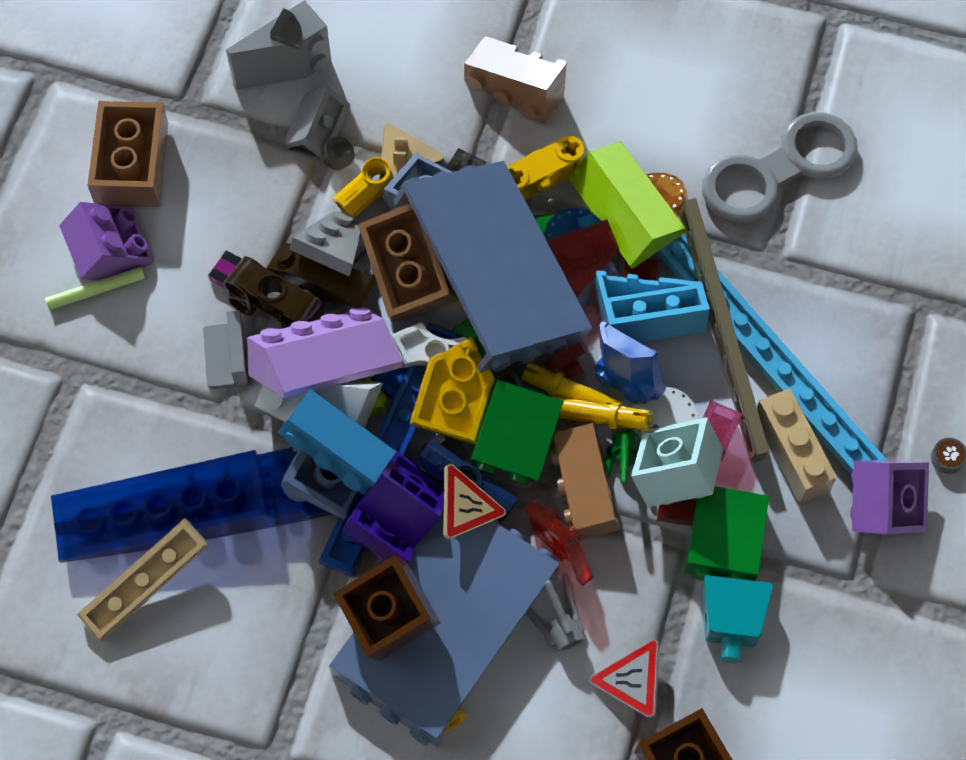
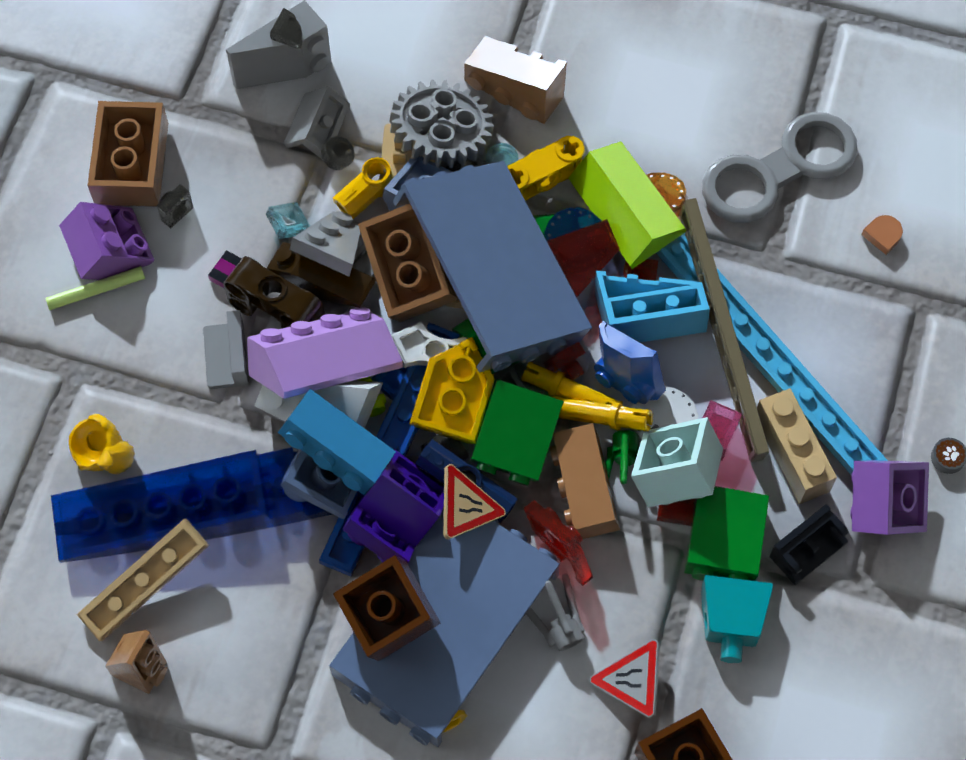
none -> yellow hair [68,413,135,475]
none -> medium nougat slope [105,630,167,694]
none -> clear smoke plate [157,184,194,229]
none -> clear light blue tile [266,202,310,239]
none -> light grey gear [389,80,494,168]
none -> clear light blue tile [486,143,518,166]
none -> black hinge [769,504,849,585]
none -> nougat tile [861,215,903,255]

